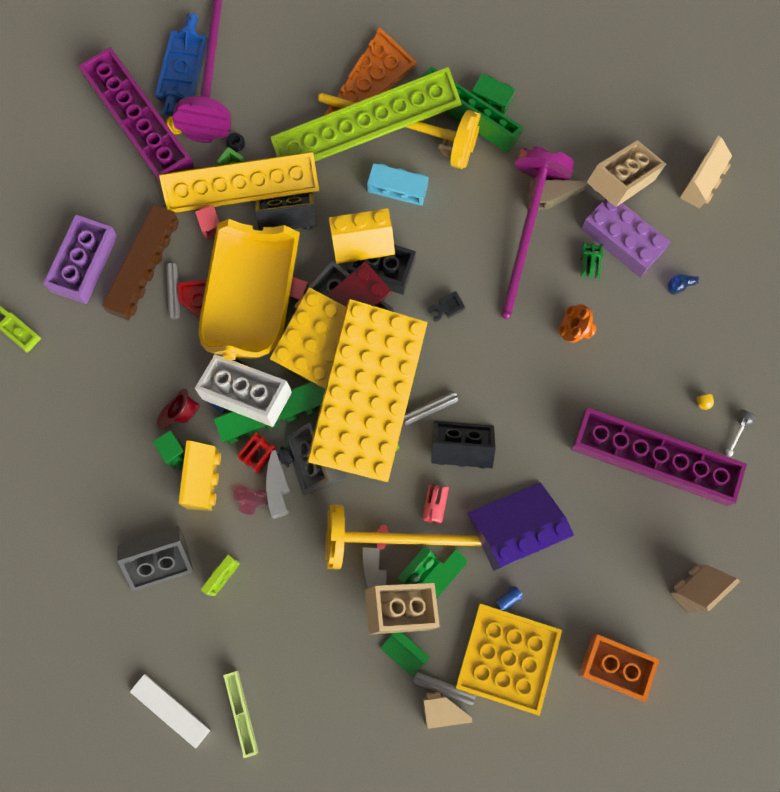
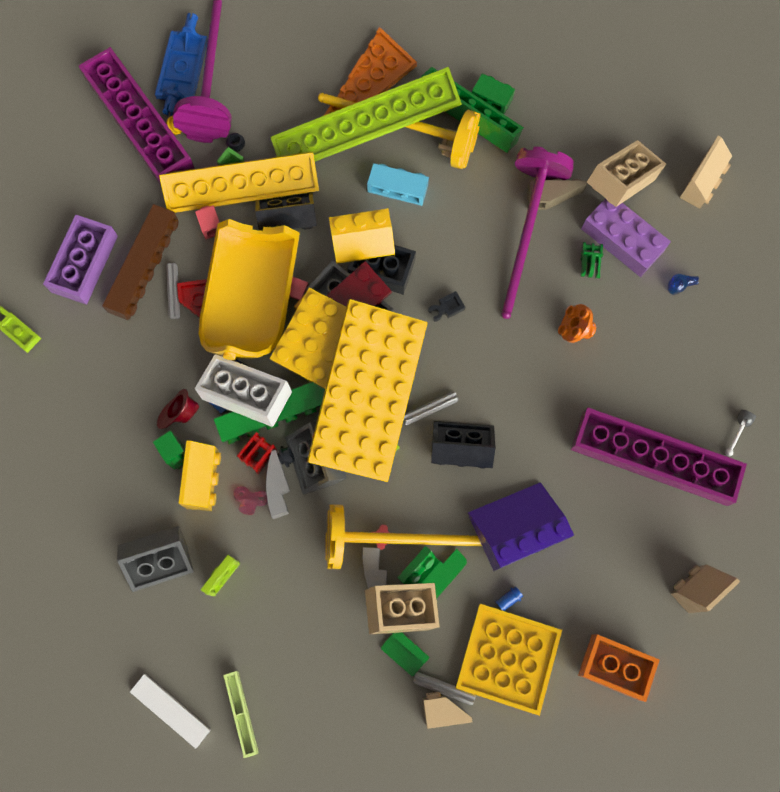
coral arm [422,484,449,524] -> none
yellow hinge [696,394,714,410] -> none

